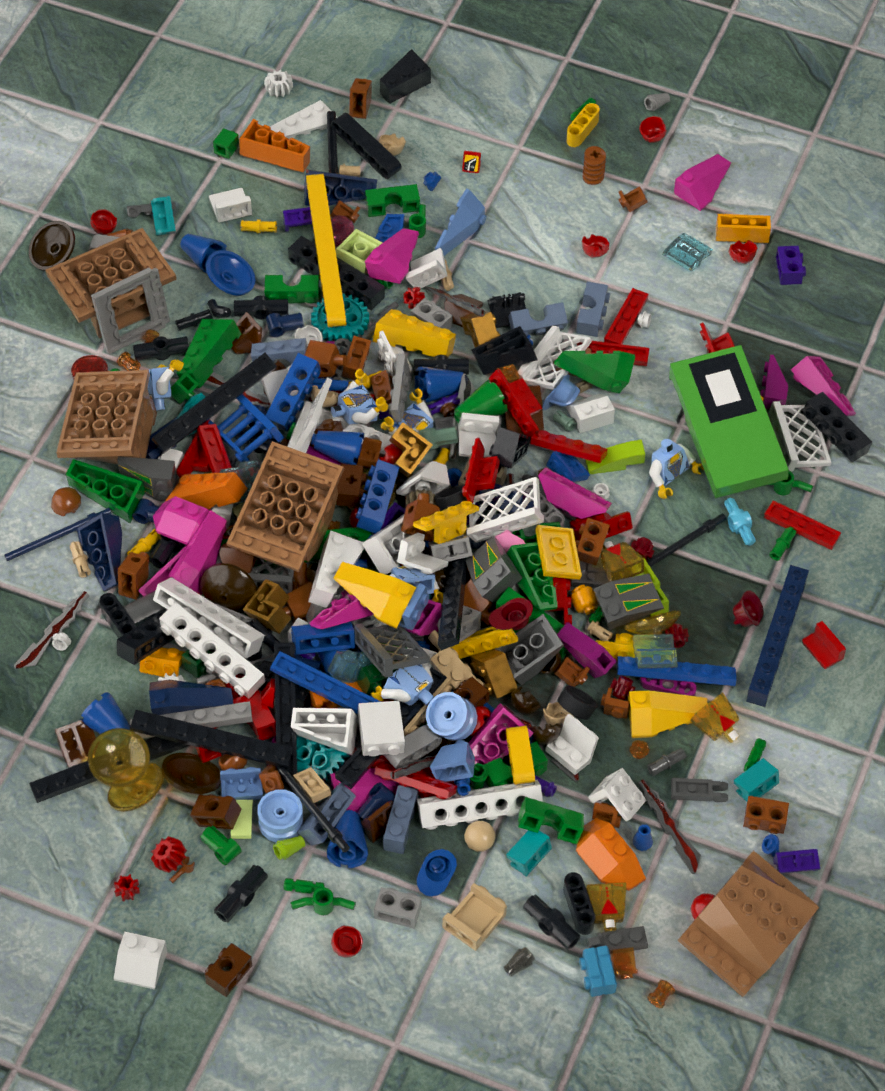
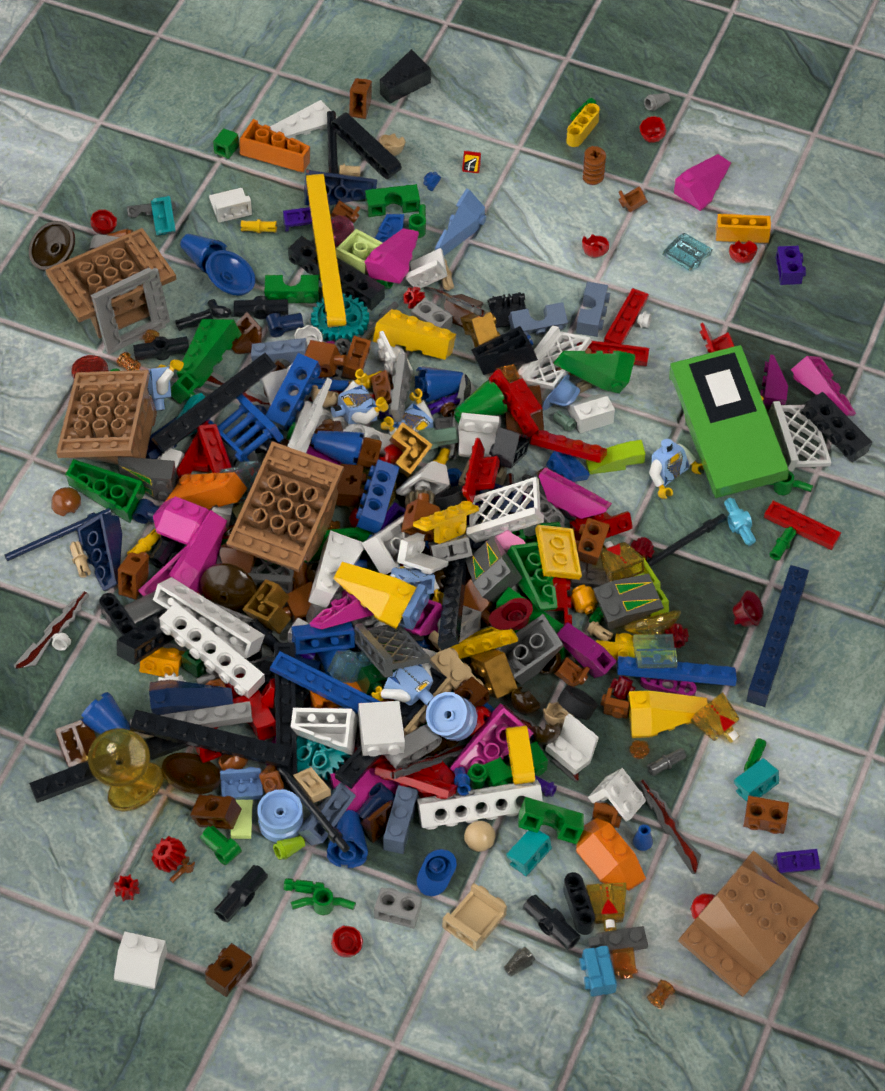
white gear [264,69,293,97] -> none
black piece [414,355,469,375] -> none
medium blue torso [430,740,475,782] -> none
white plate [591,483,610,500] -> none
dark grey hinge [671,778,728,802] -> none
blue plate [762,834,780,857] -> none
red panel [802,621,846,669] -> none

